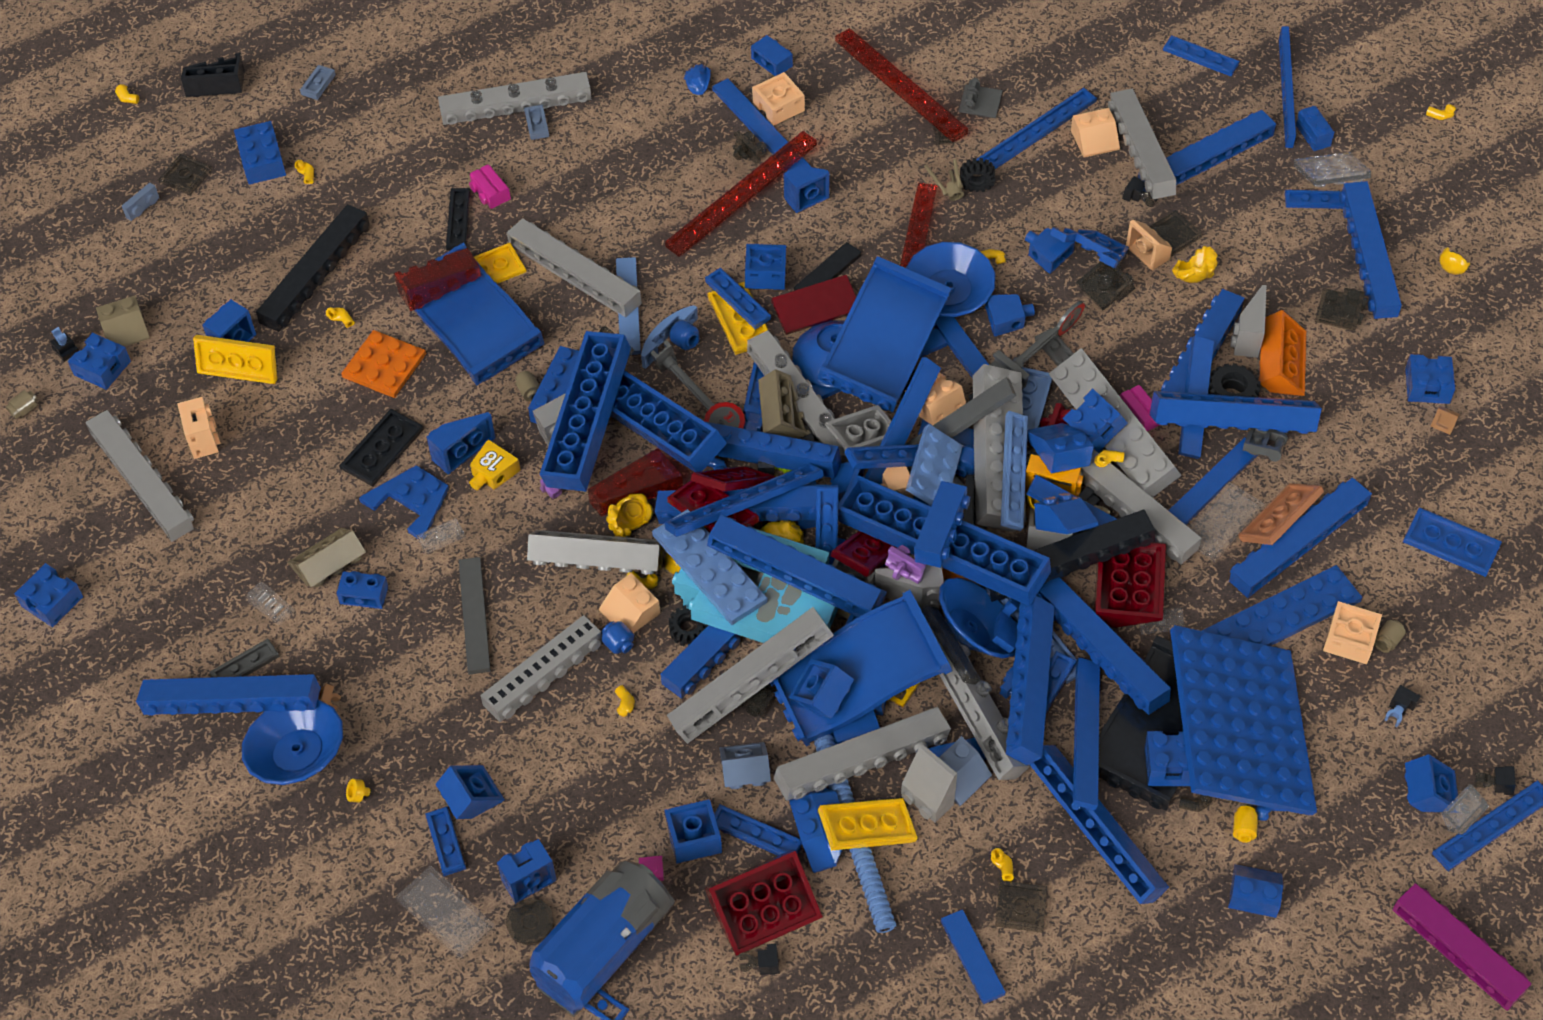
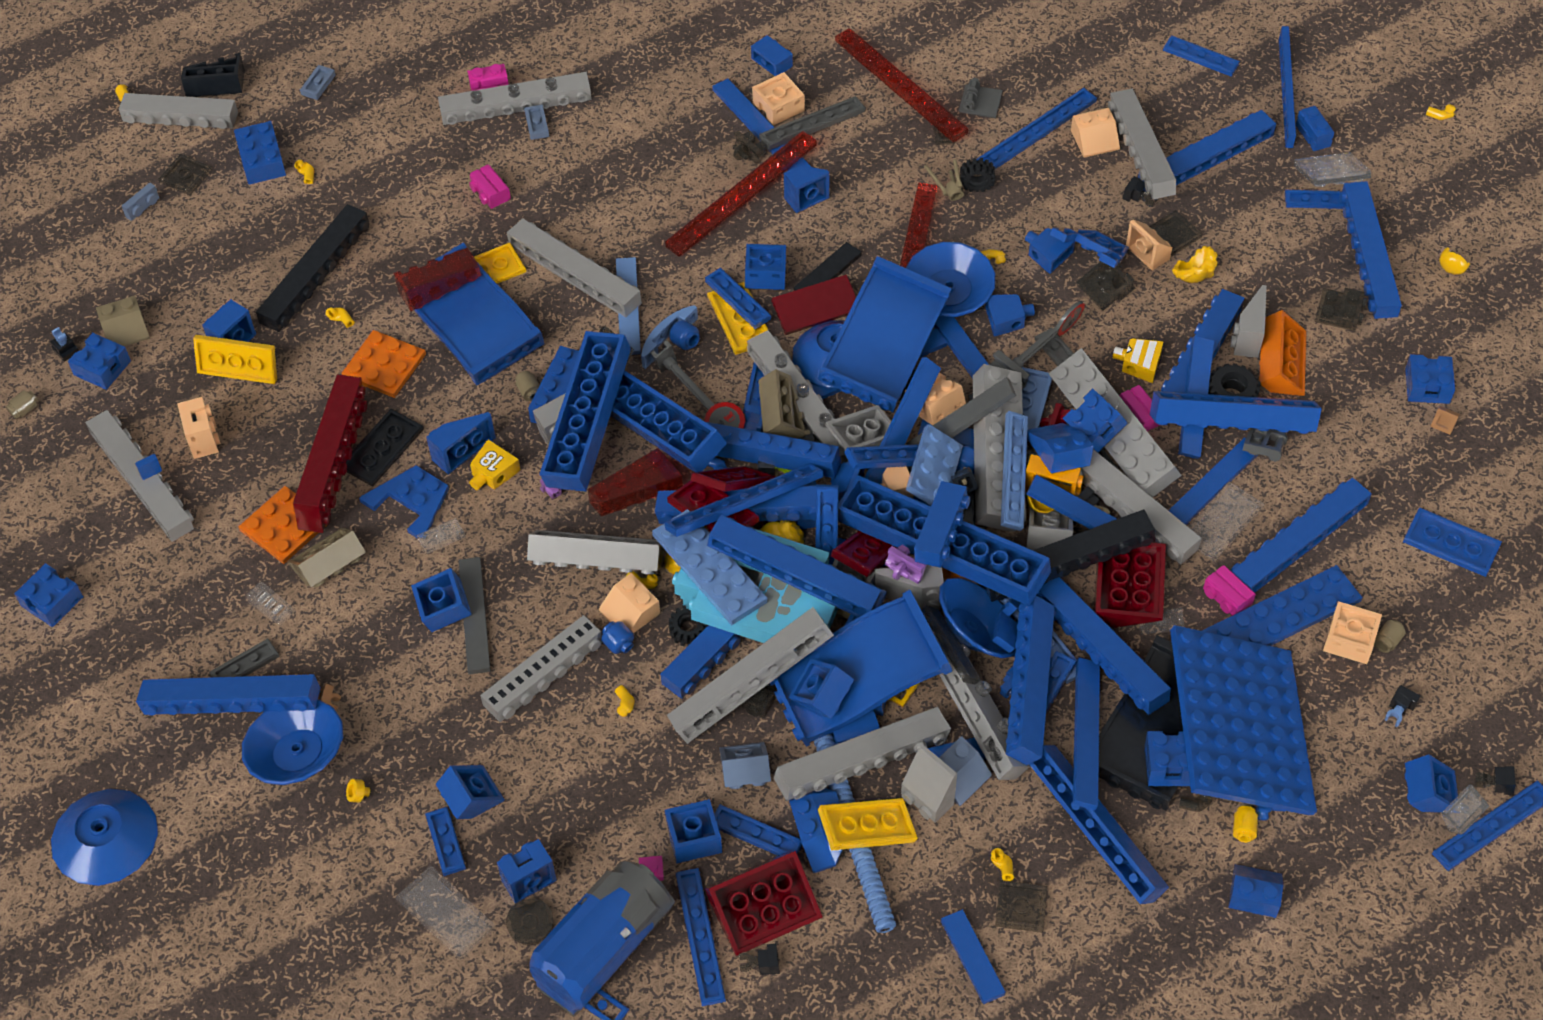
blue brick [336,571,388,609] -> none
black tile [446,188,471,251] -> none
yellow hair [606,494,653,537] -> none
blue hat [684,64,711,95] -> none
blue slope [1034,493,1098,535] -> none
yellow arm [1094,450,1124,467] -> none
nougat tile [1238,483,1324,545] -> none
magenta brick [1392,883,1532,1011] -> none
none -> blue dish [51,789,158,886]
none -> light grey brick [119,93,238,129]
none -> blue tile [135,454,162,480]
none -> orange plate [238,486,327,564]
none -> dark red brick [293,374,367,533]
none -> blue brick [411,568,472,632]
none -> dark pink brick [467,64,509,91]
none -> blue tile [675,868,726,1007]
none -> dark grey tile [759,96,866,150]
none -> black piece [951,467,979,493]
none -> yellow torso [1112,338,1164,383]
none -> dark pink brick [1203,565,1256,616]

